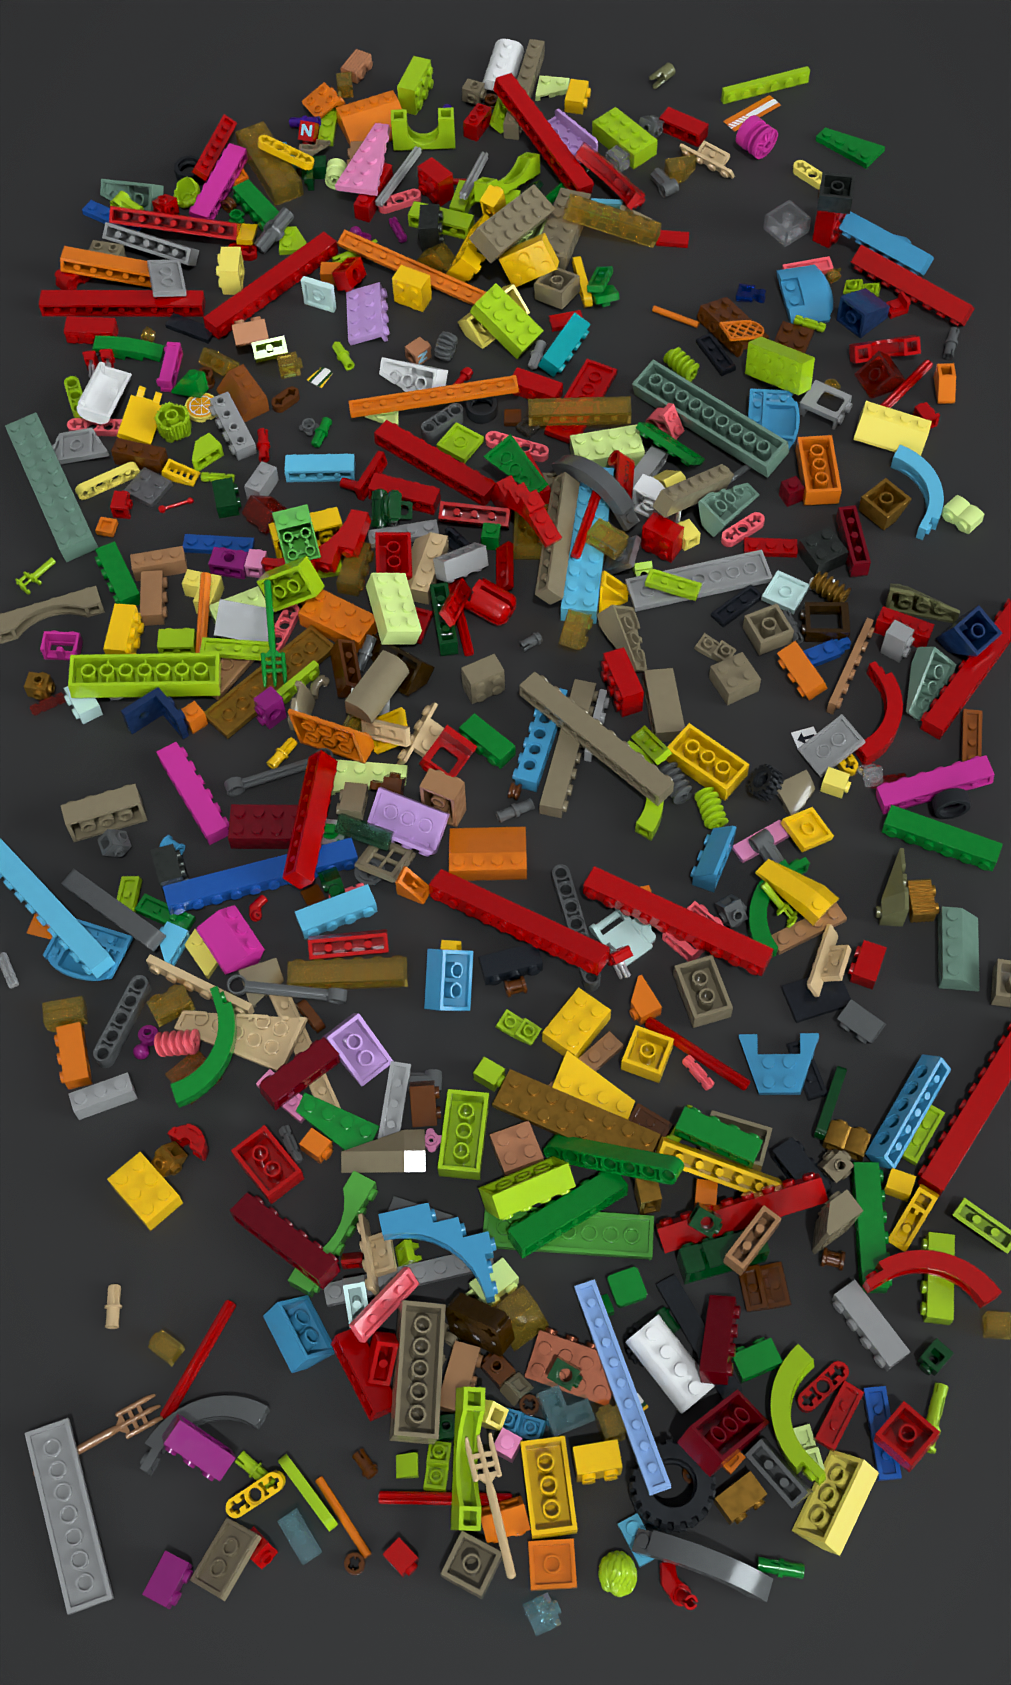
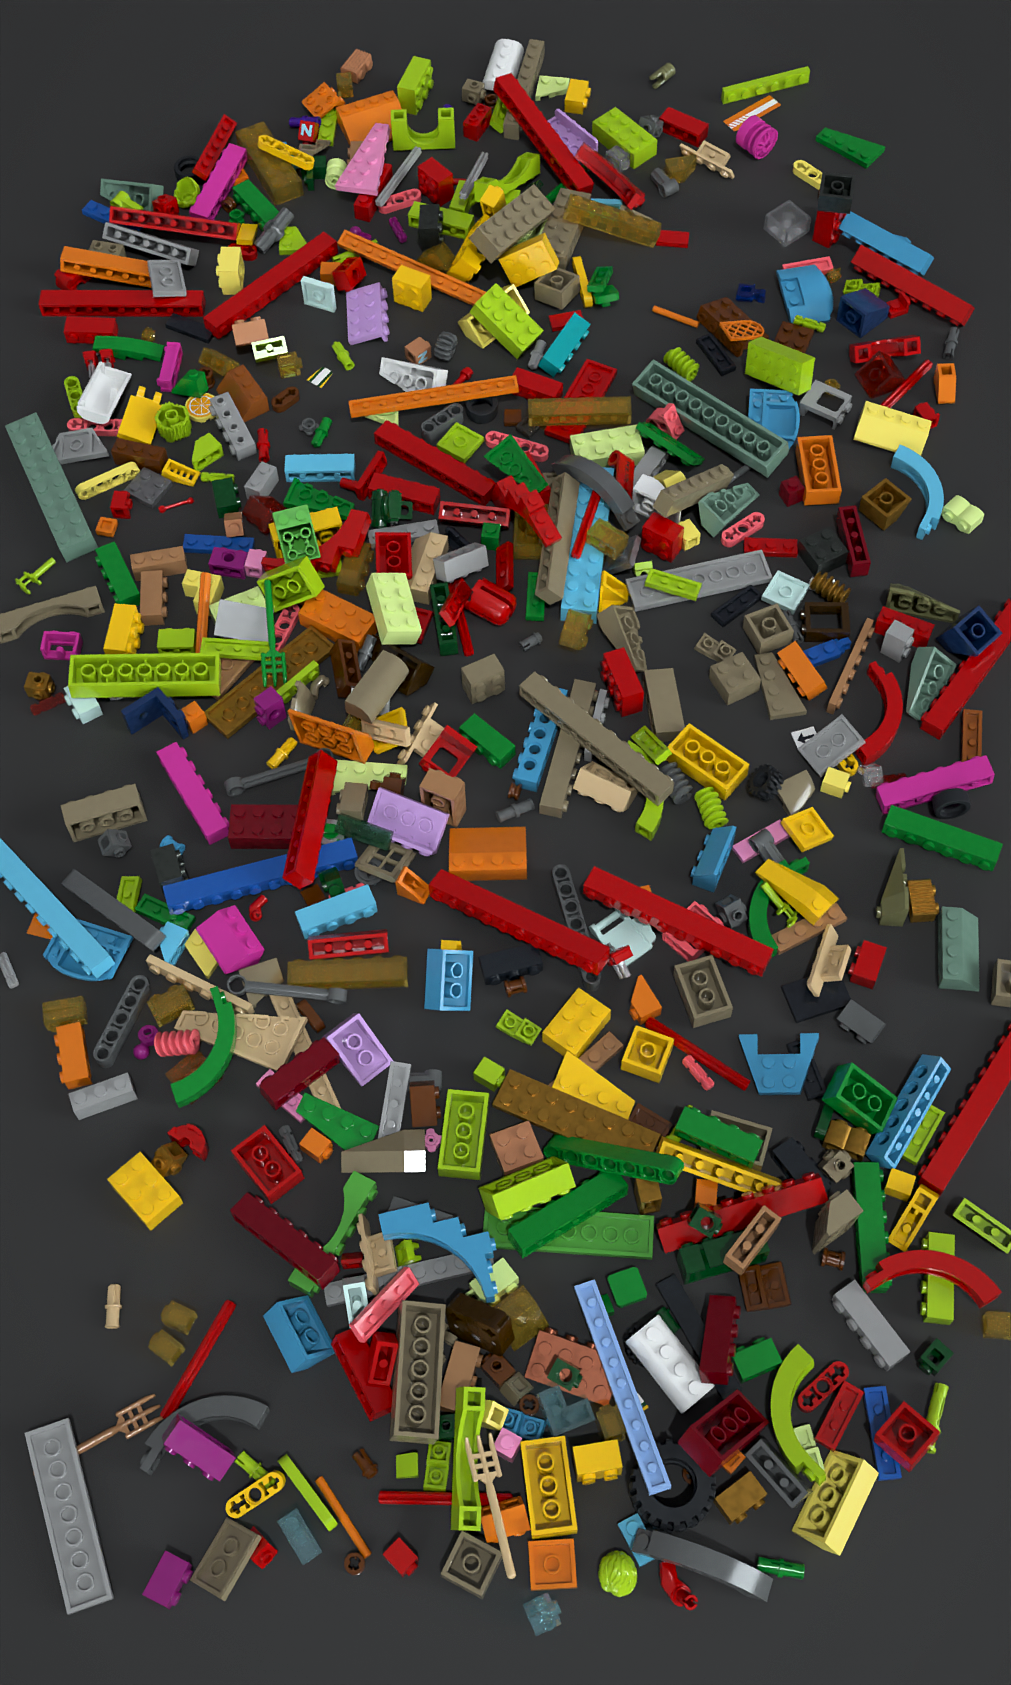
none -> clear yellow brick [161,1300,197,1335]
none -> nougat brick [224,512,245,537]
none -> green wing [283,477,355,520]
none -> green plate [526,572,545,621]
none -> tan slope [573,761,639,812]
none -> dark tan wing [754,652,807,720]
none -> green brick [822,1062,898,1134]

